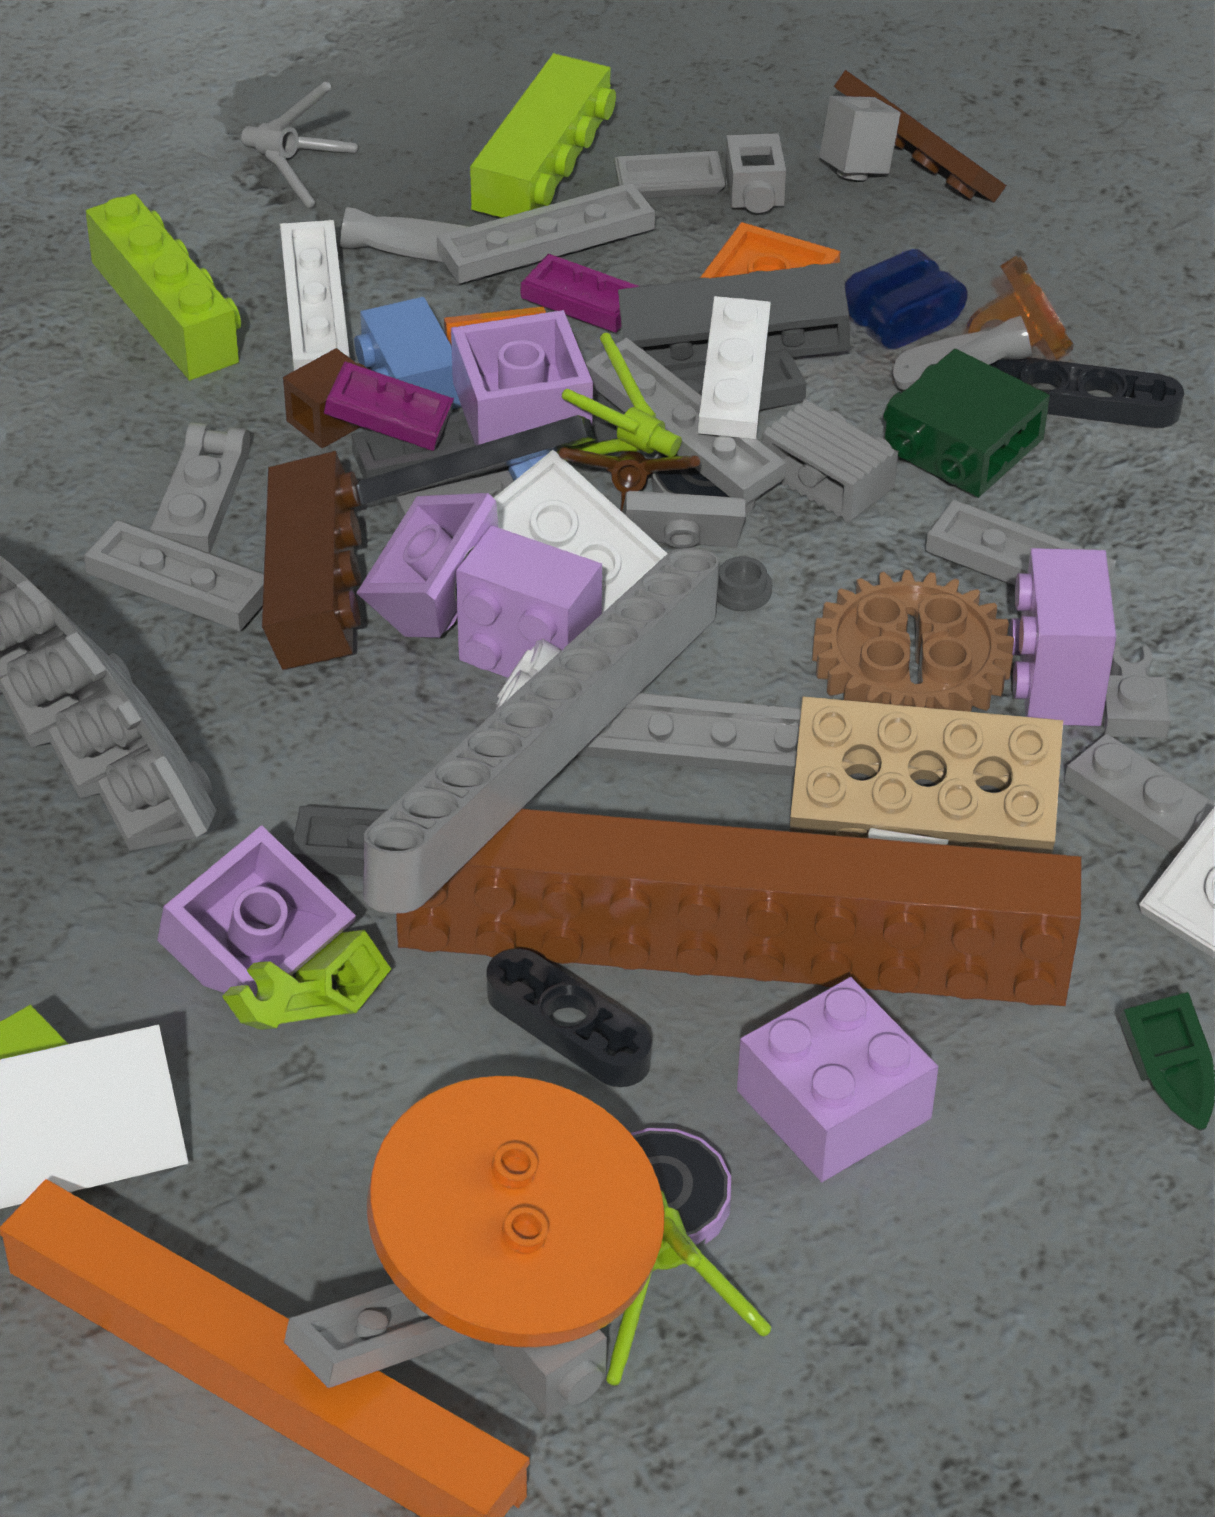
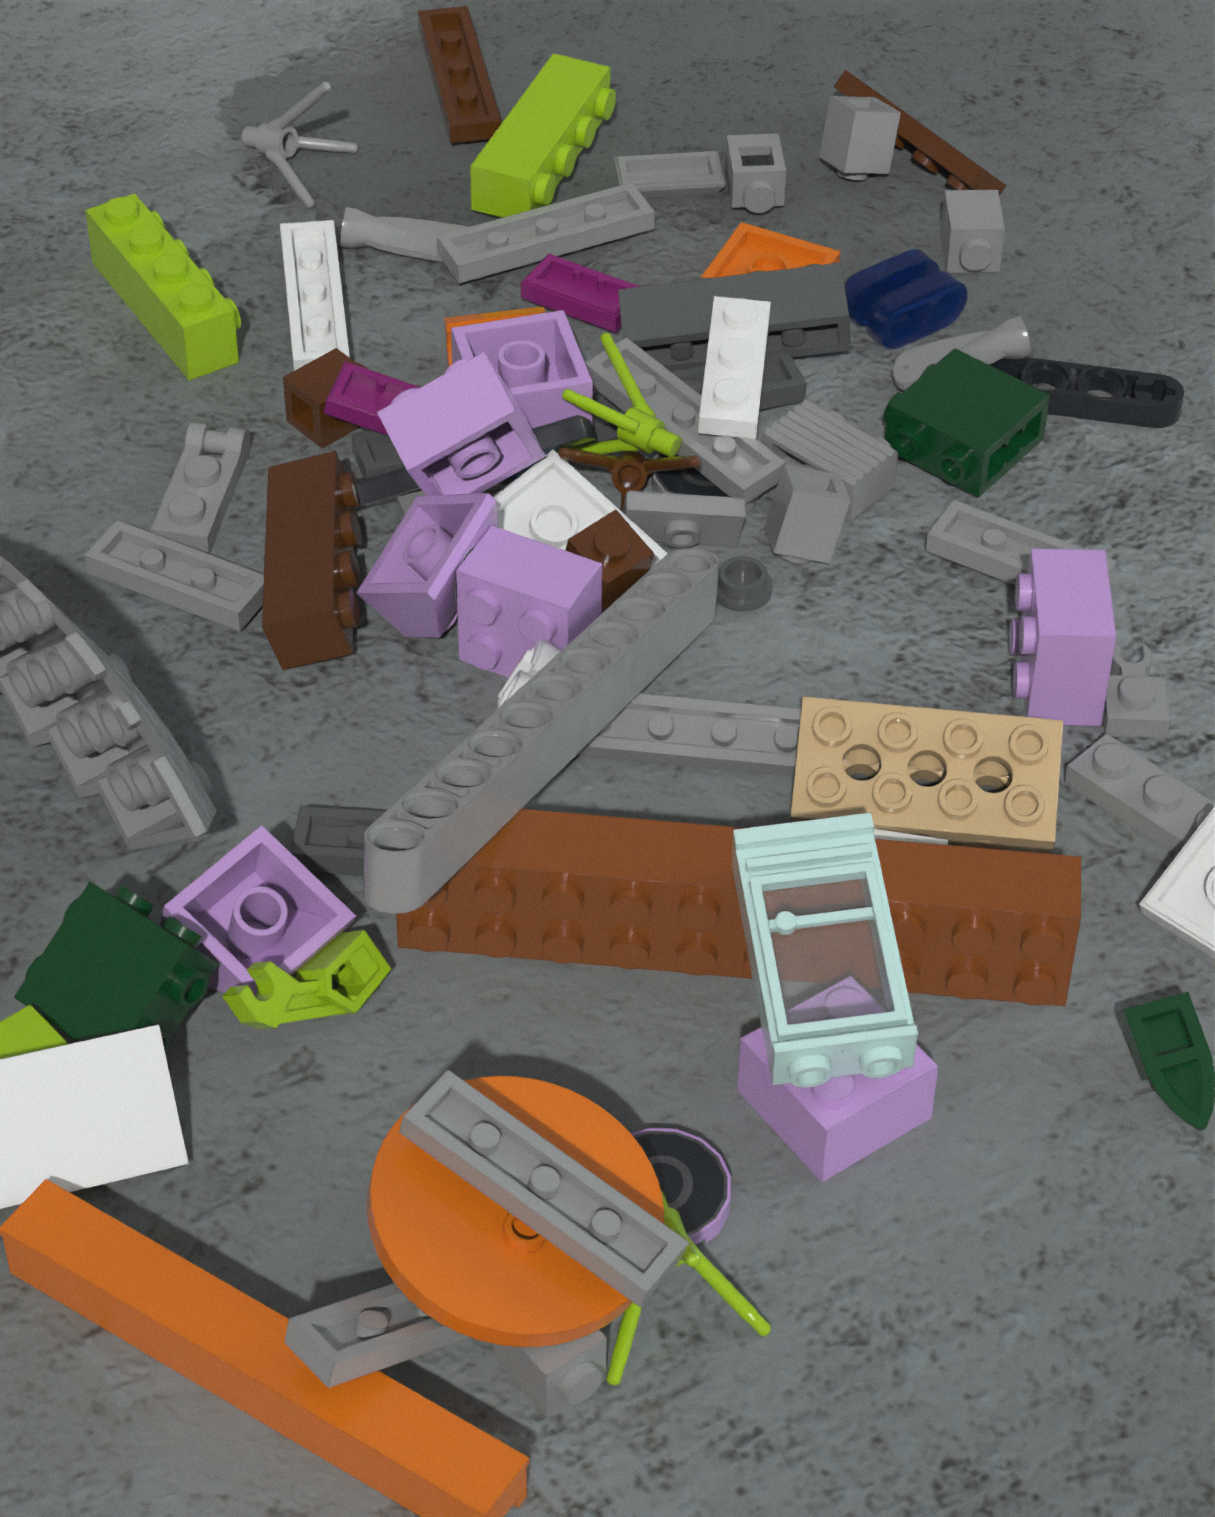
medium blue brick [354,297,462,410] -> none
black beam [486,949,652,1087] -> none
medium nougat gear [812,570,1014,712] -> none
clear orange tile [966,256,1074,360] -> none
none -> dark green brick [14,881,219,1055]
none -> lavender brick [377,352,546,496]
none -> light grey plate [399,1070,689,1308]
none -> reddish brown plate [418,6,501,143]
none -> reddish brown brick [565,509,654,613]
none -> light aqua door [732,812,918,1088]
none -> light grey brick [765,463,851,564]
none -> light grey brick [940,190,1005,273]

